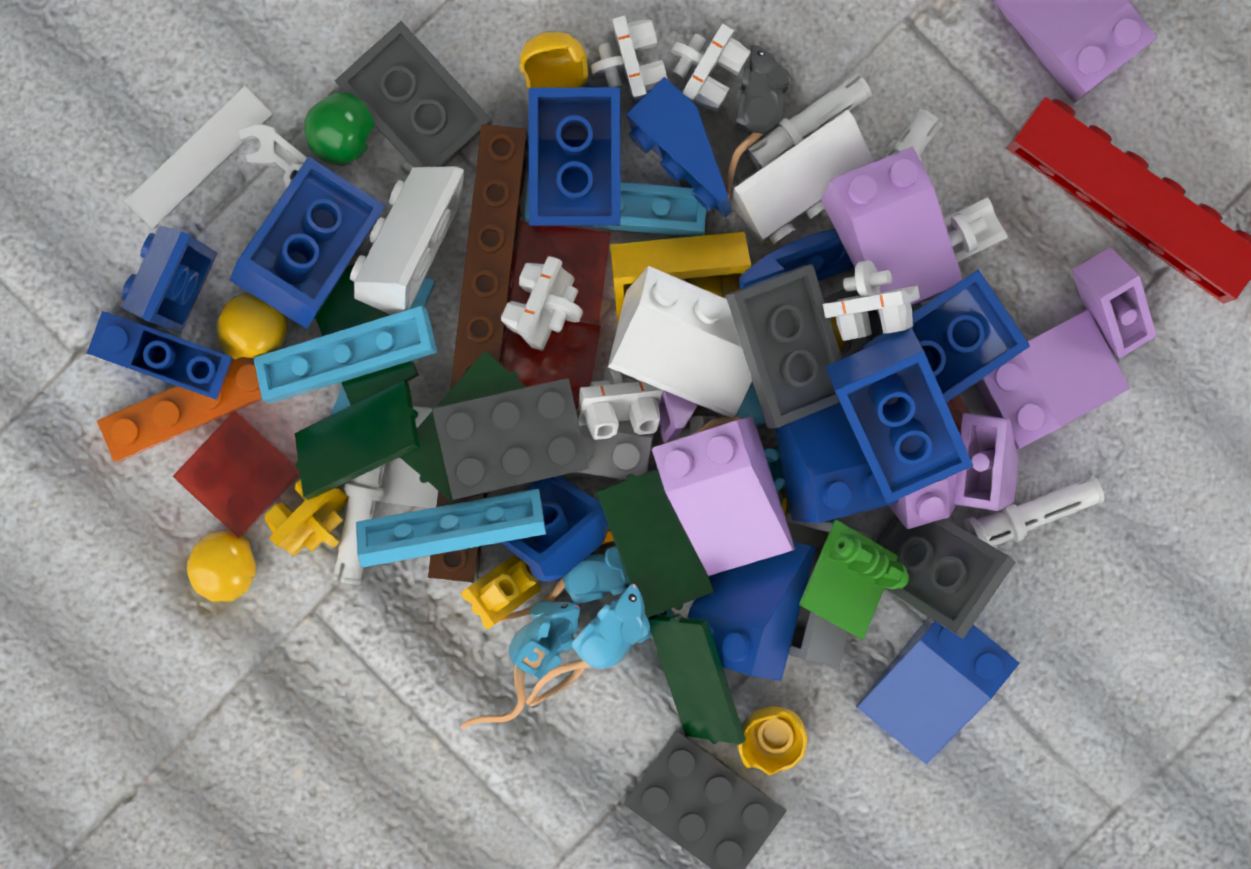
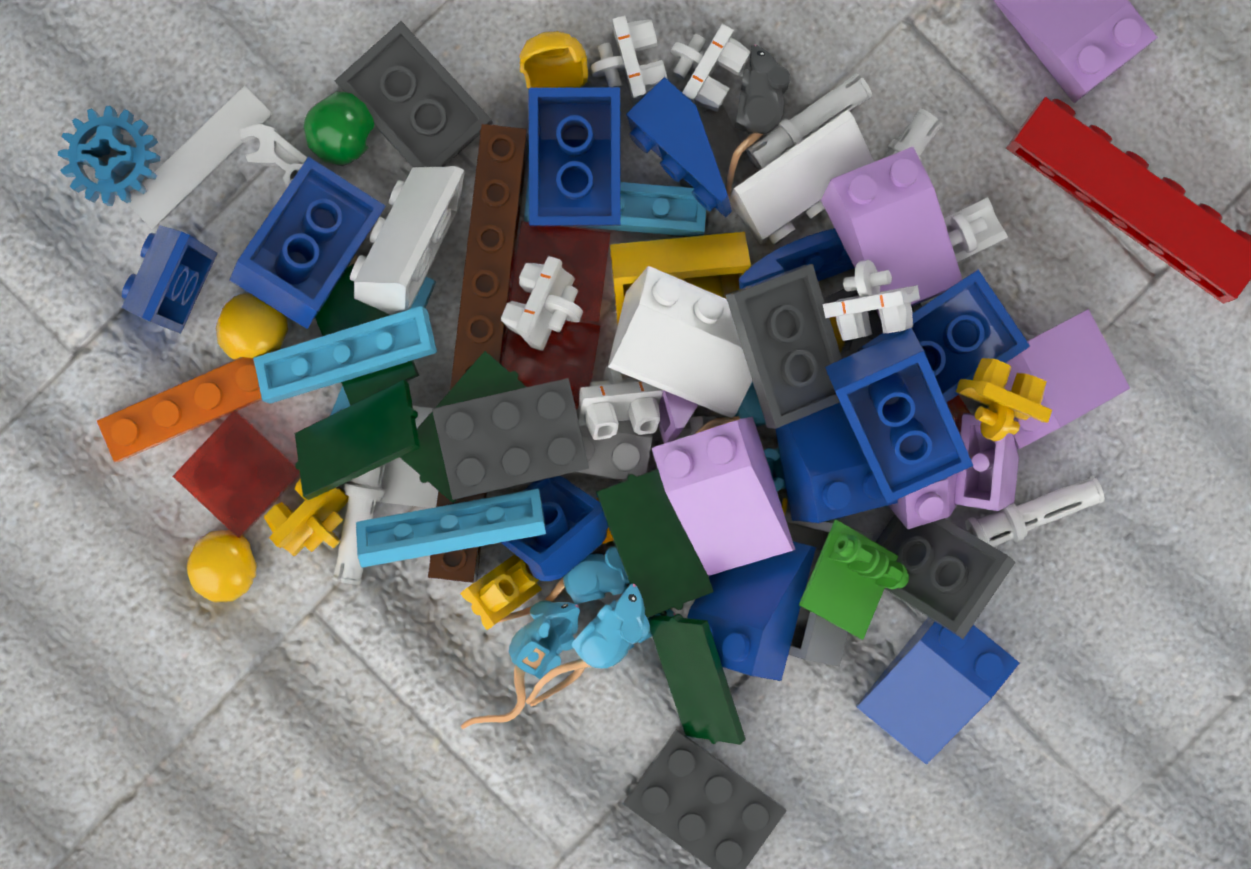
blue slope [86,311,233,400] -> none
yellow hair [738,705,808,776] -> none
lavender slope [1072,247,1157,359] -> none
none -> dark azure gear [58,106,161,206]
none -> yellow hips [956,358,1052,442]

